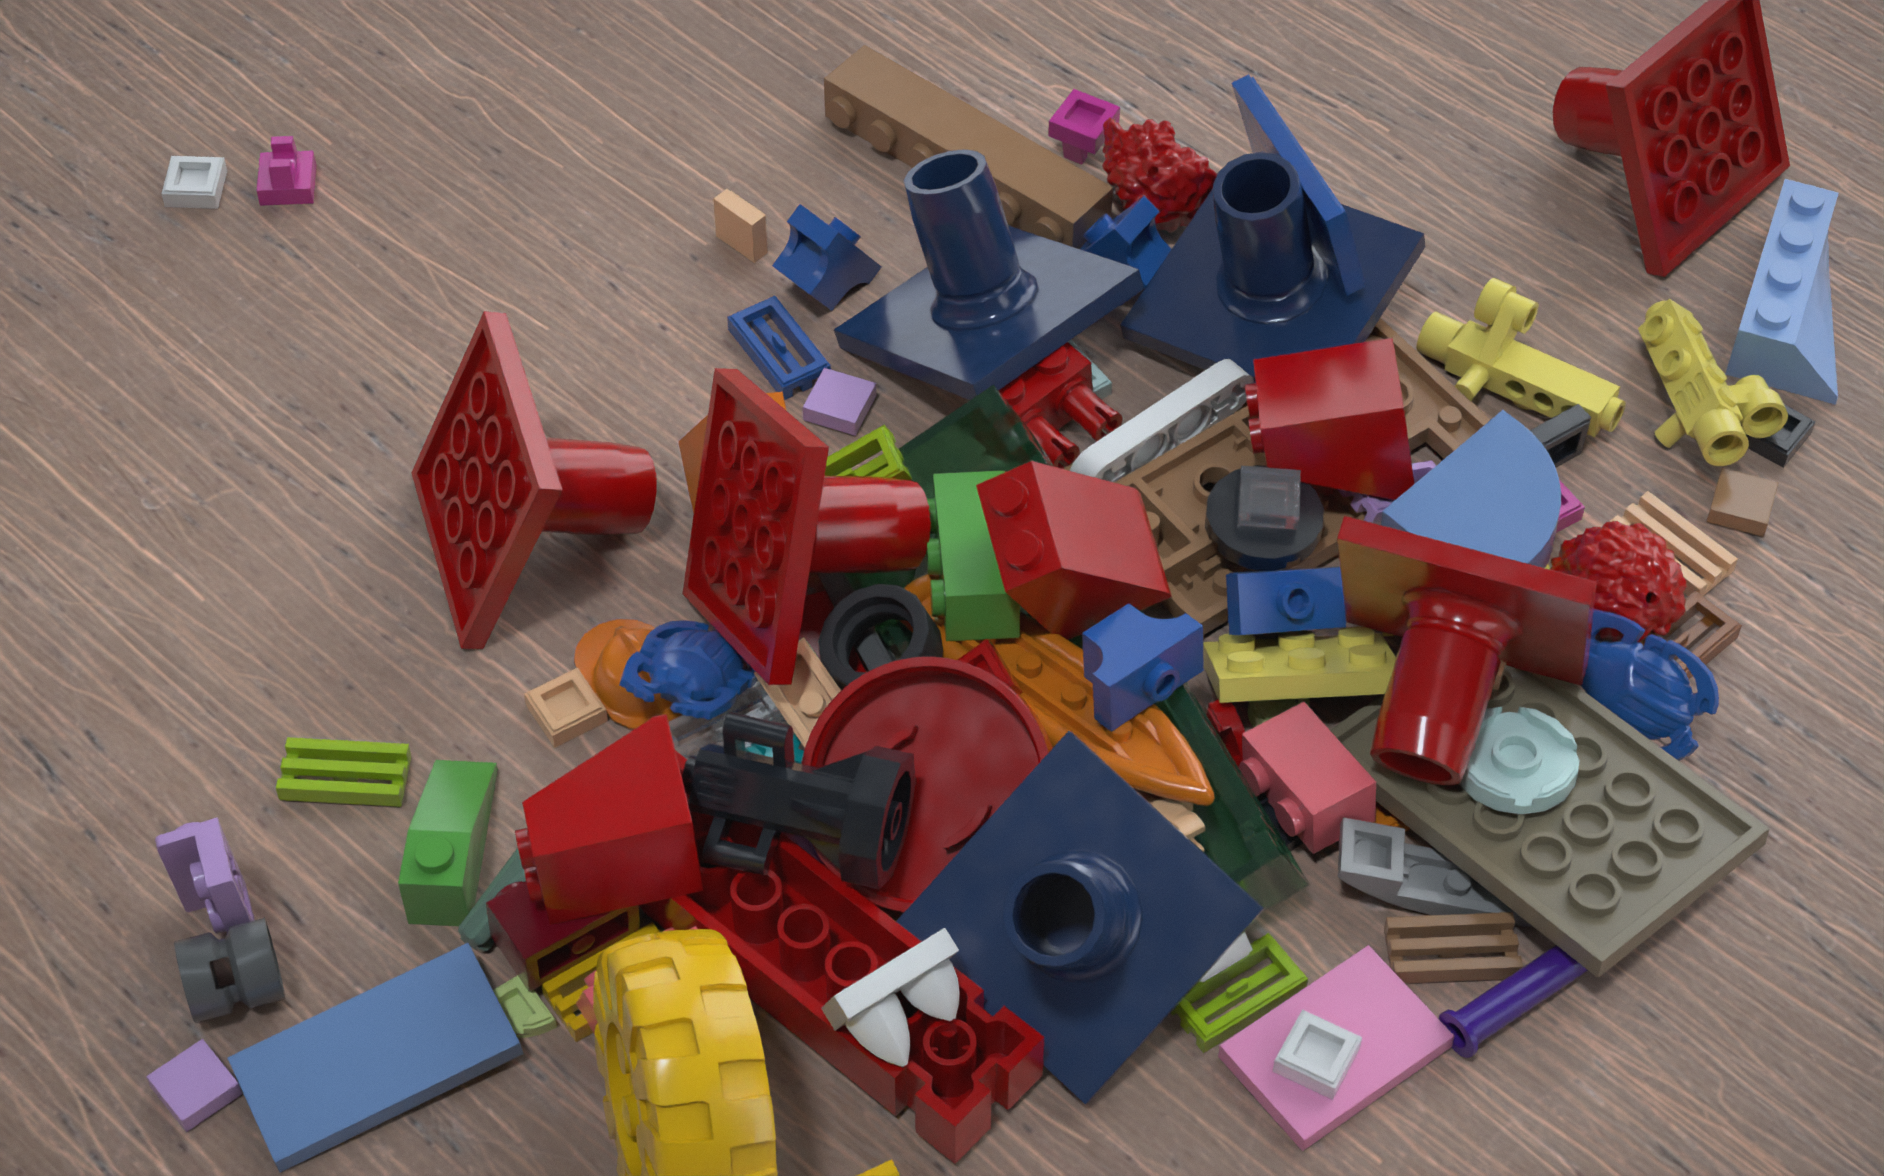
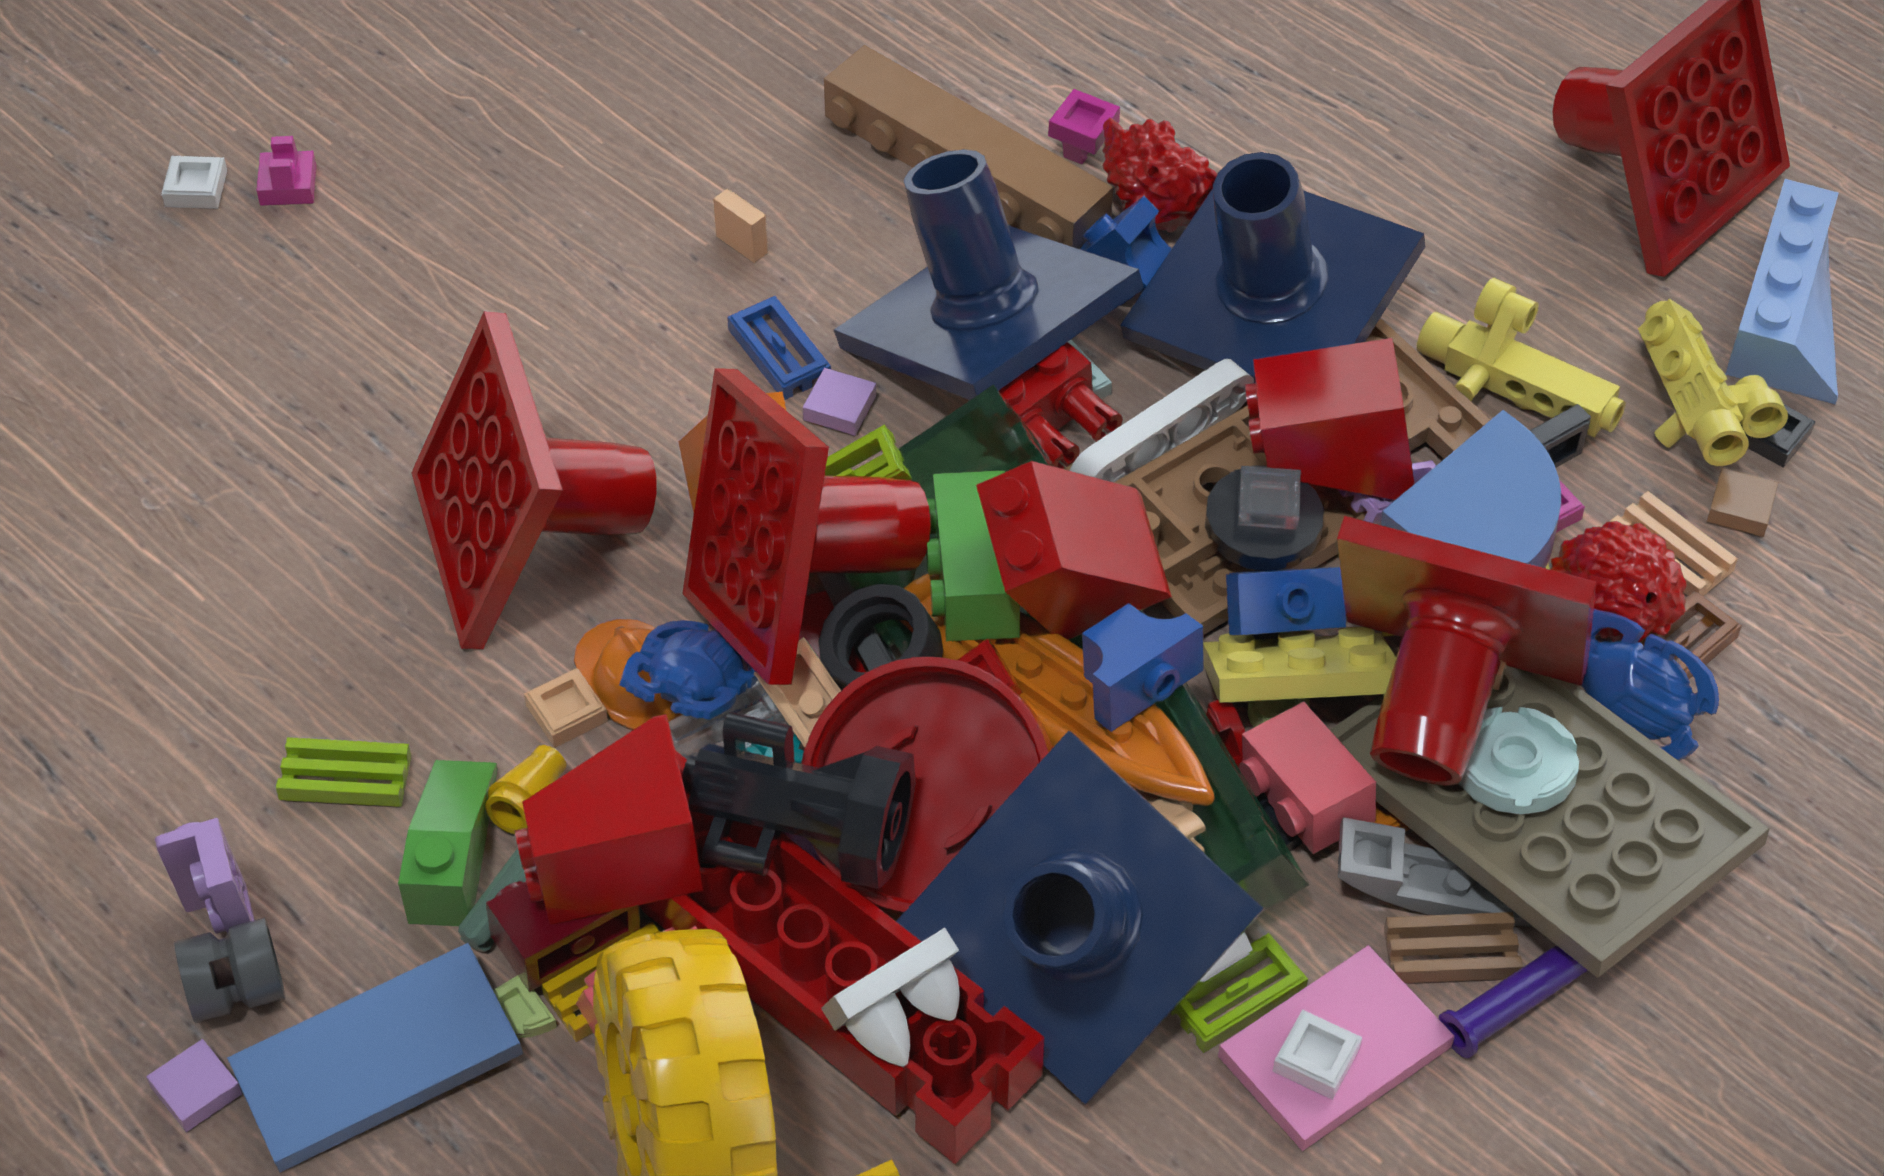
blue brick [772,204,882,311] -> none
blue tile [1231,74,1365,296] -> none
none -> yellow cone [485,745,567,834]

